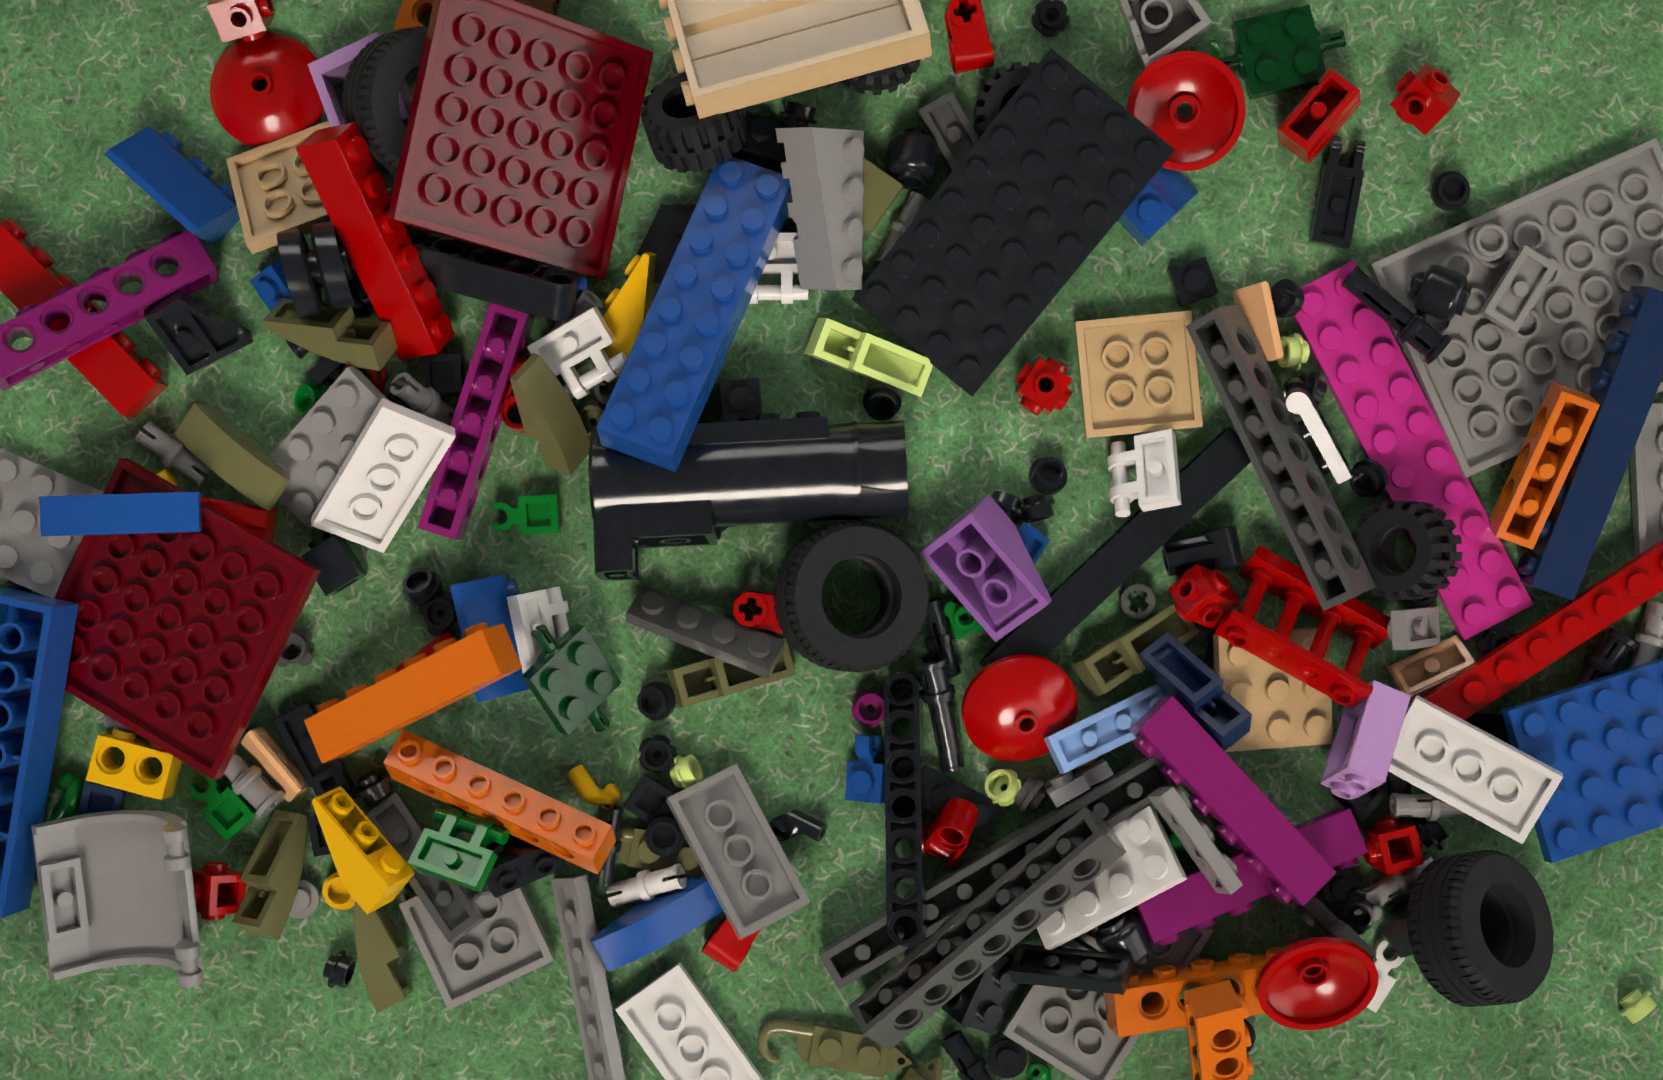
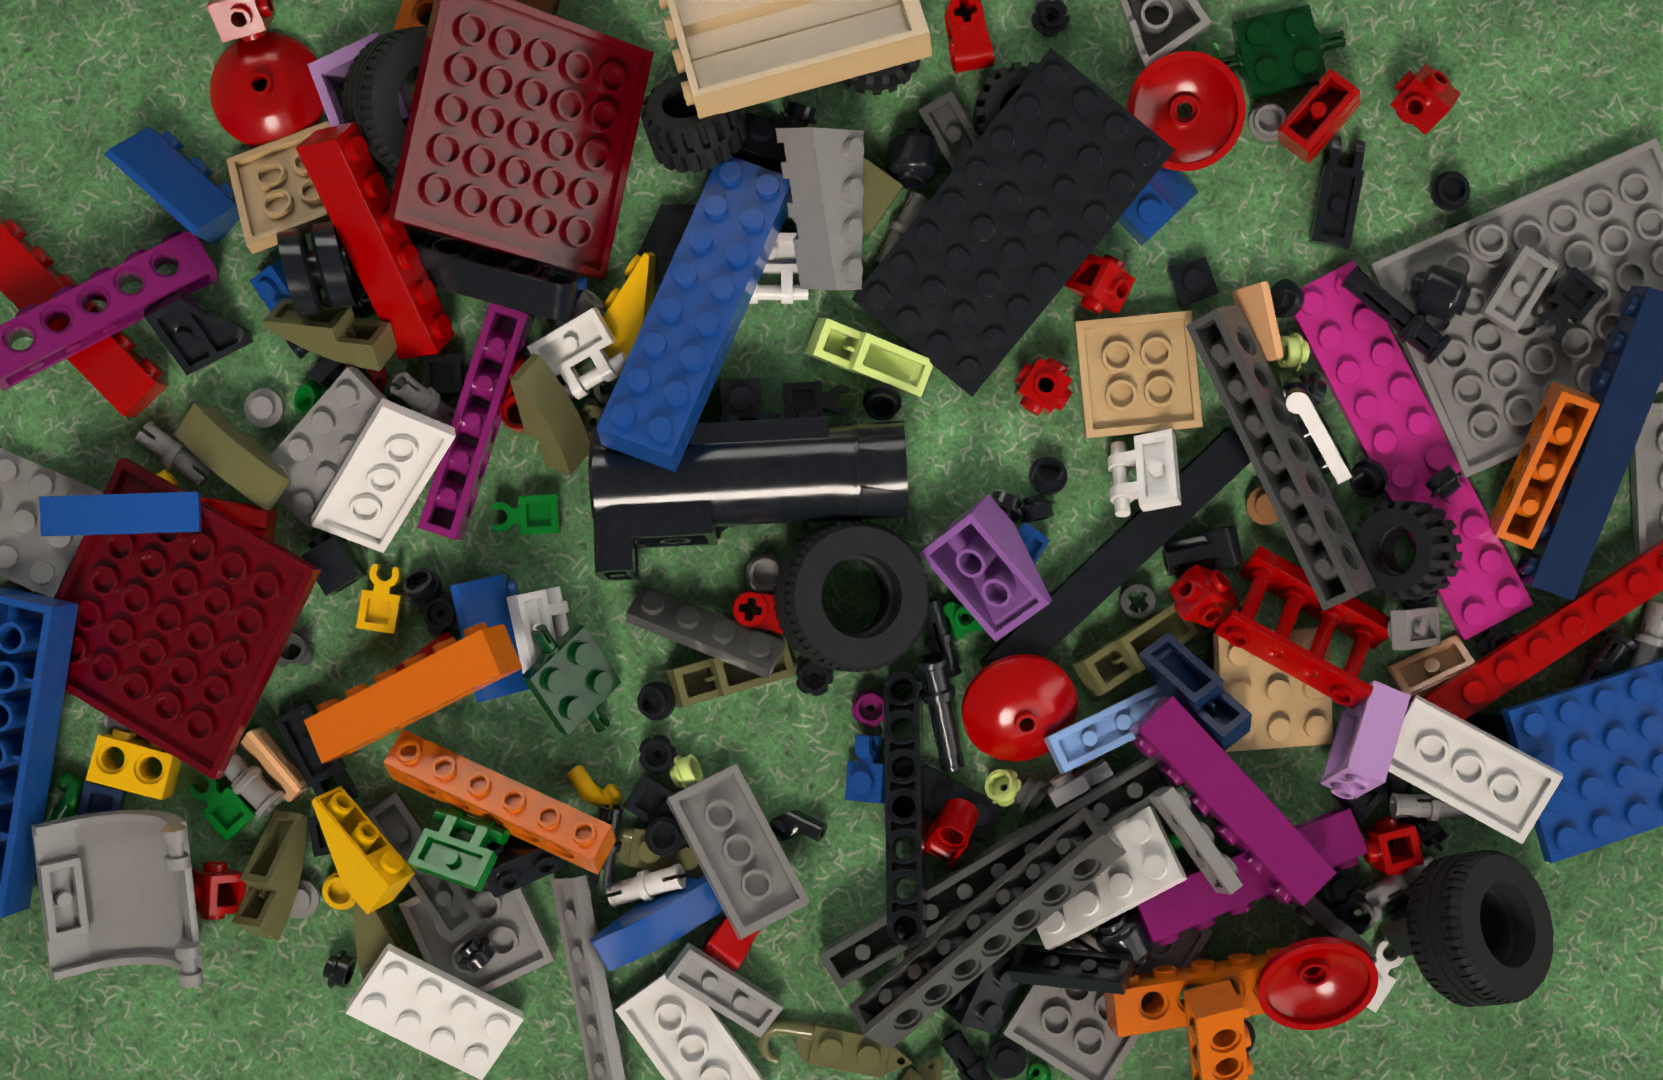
black plate [354,769,393,804] -> none
yellowish green plate [1619,988,1657,1024] -> none
none -> light grey plate [244,389,284,428]
none -> white plate [346,943,524,1080]
none -> yellow plate [356,563,403,634]
none -> black plate [459,936,496,973]
none -> light grey plate [665,943,783,1038]
none -> light grey plate [746,554,782,593]
none -> black plate [783,381,851,419]
none -> black plate [796,661,833,696]
none -> red brick [1065,254,1136,314]
none -> medium nougat plate [1245,486,1279,525]
none -> light grey plate [1248,103,1287,143]
none -> black plate [1425,465,1462,500]
none -> black plate [1533,267,1606,340]

